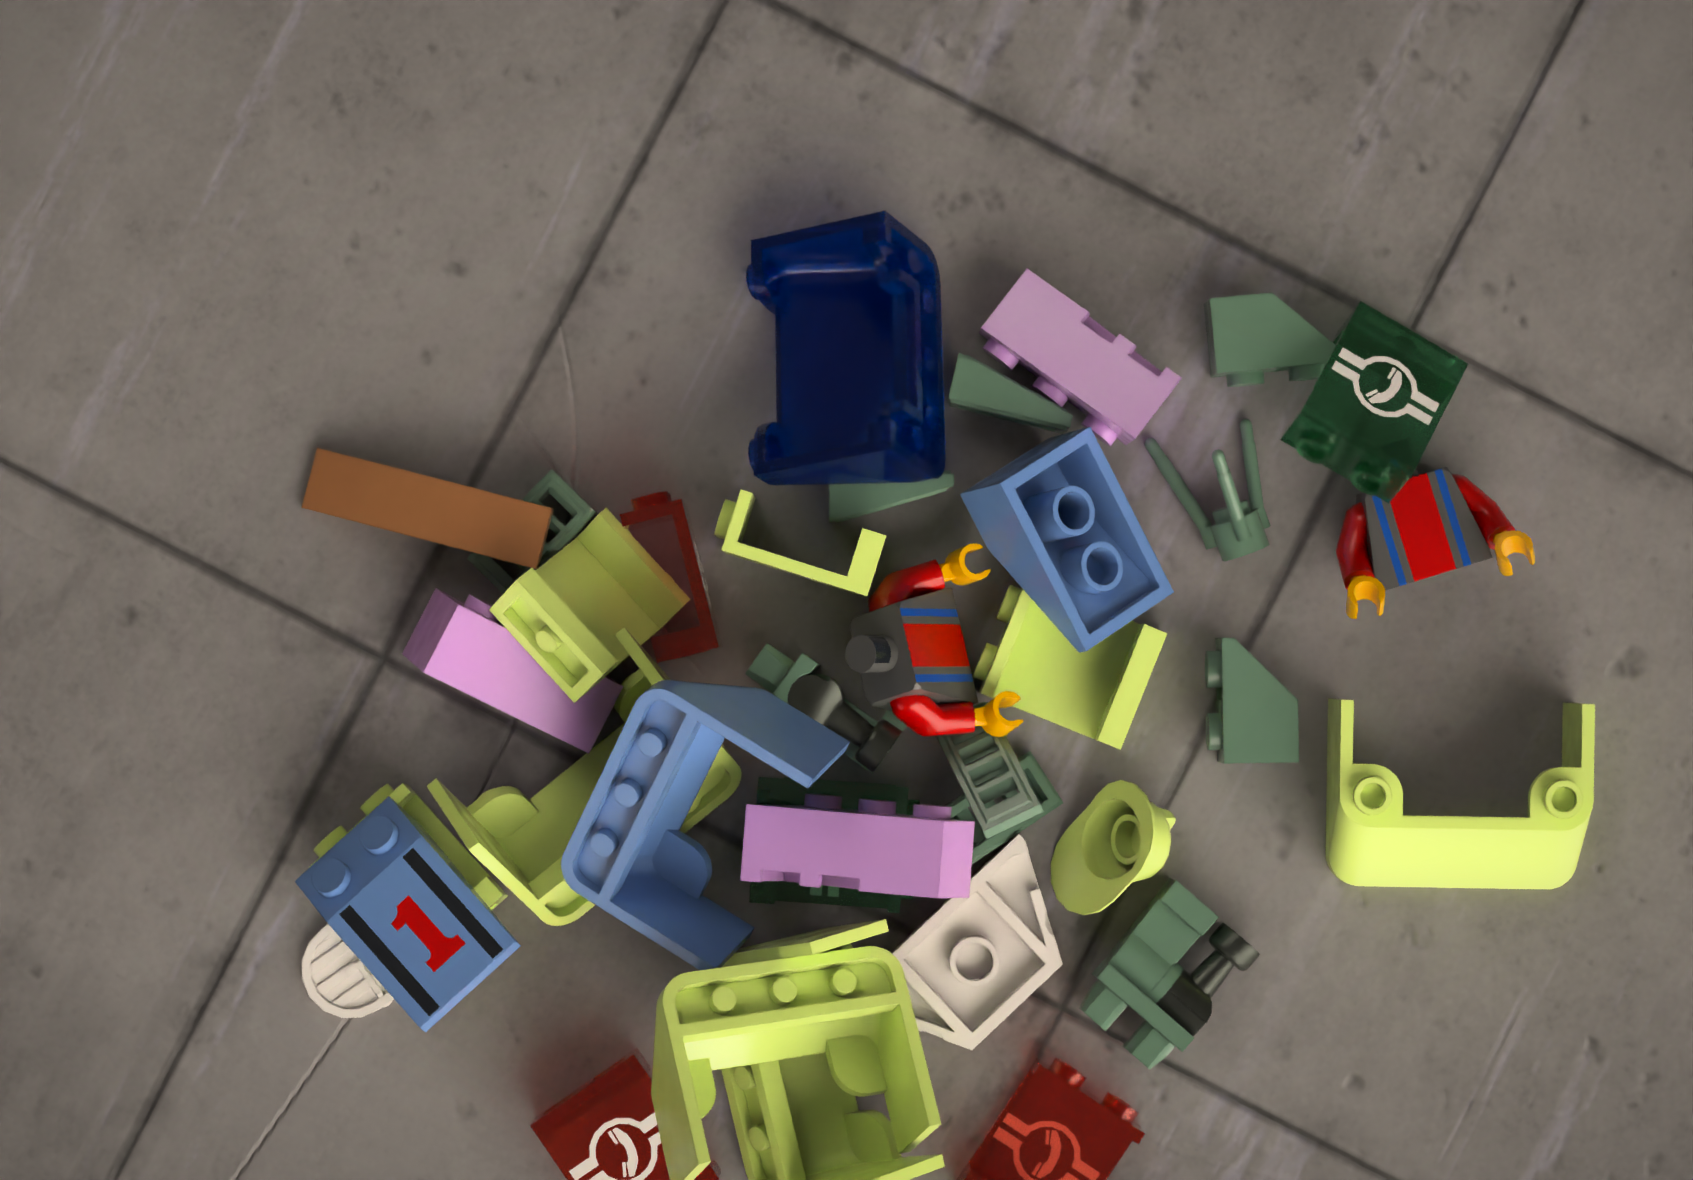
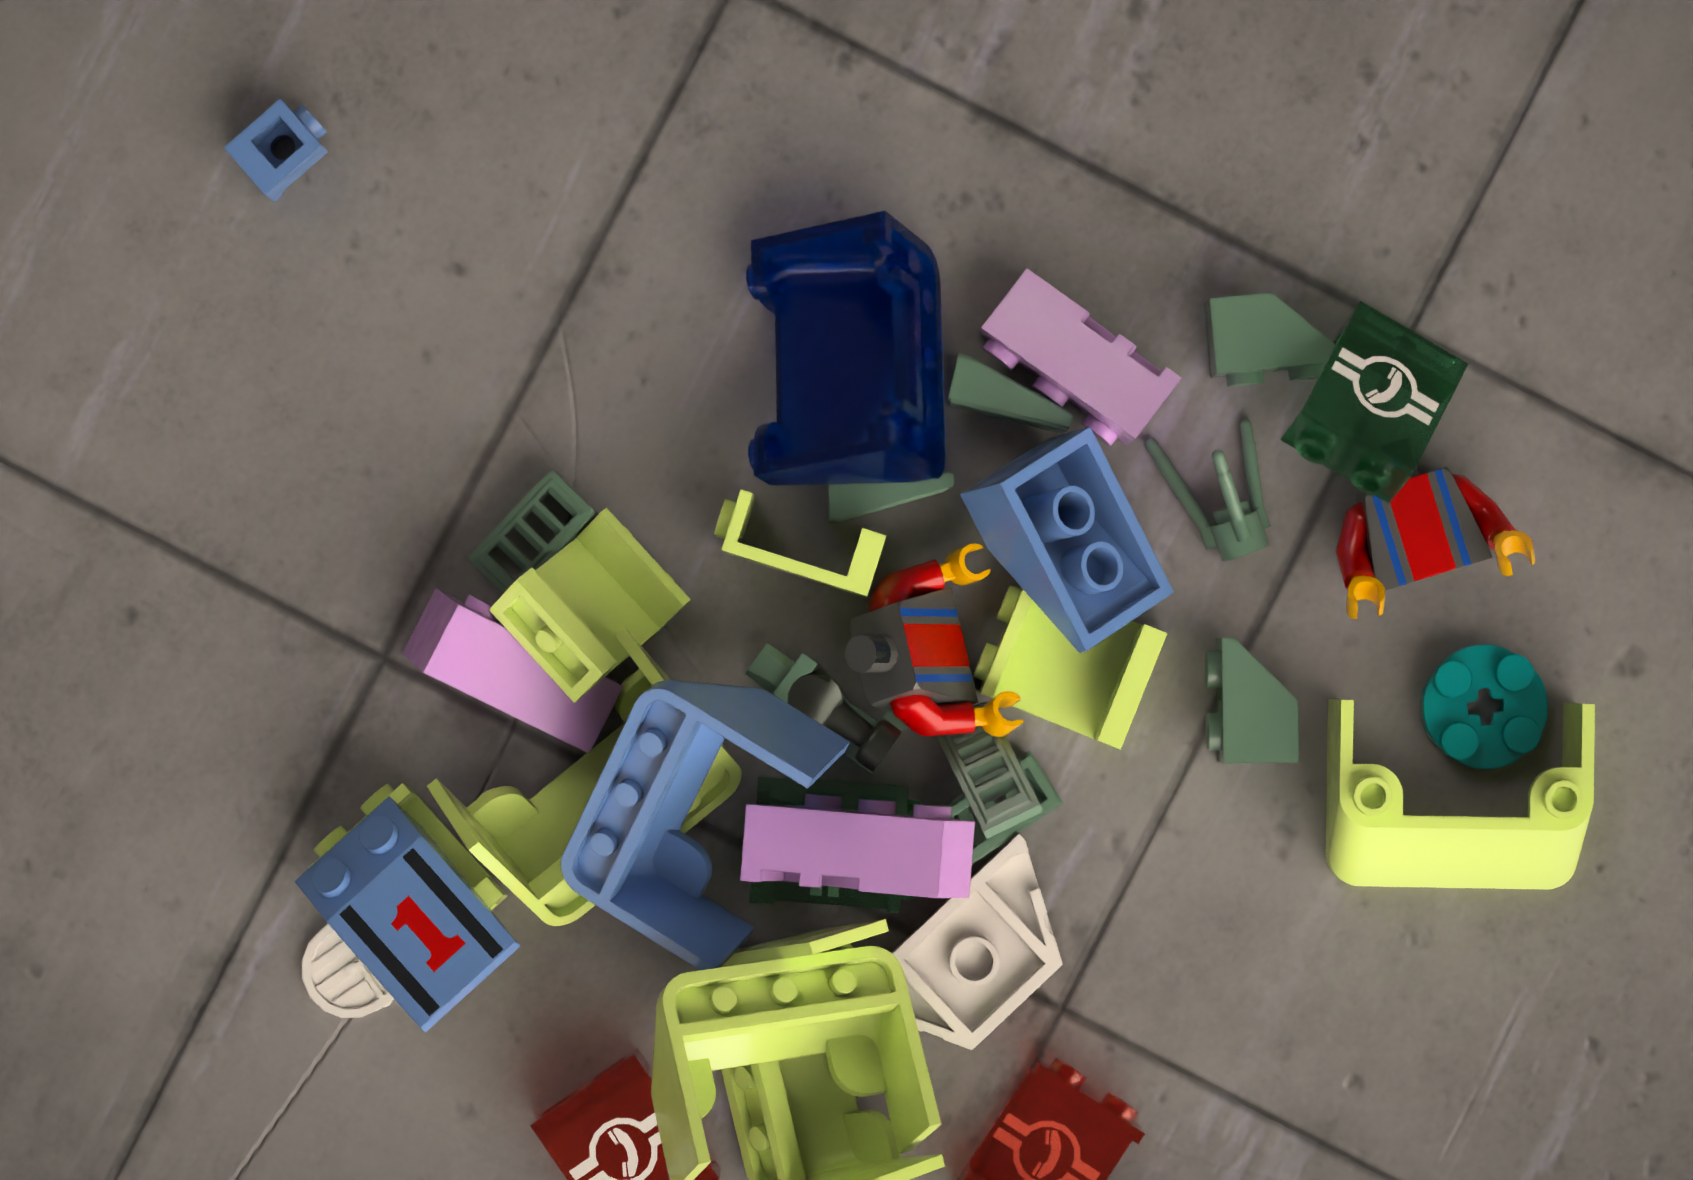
medium nougat slope [301,448,554,569] -> none
clear red panel [620,491,723,663] -> none
yellowish green piece [1051,780,1176,915] -> none
sand green hips [1079,878,1260,1069] -> none
none -> medium blue brick [224,98,328,202]
none -> teal plate [1420,645,1548,769]

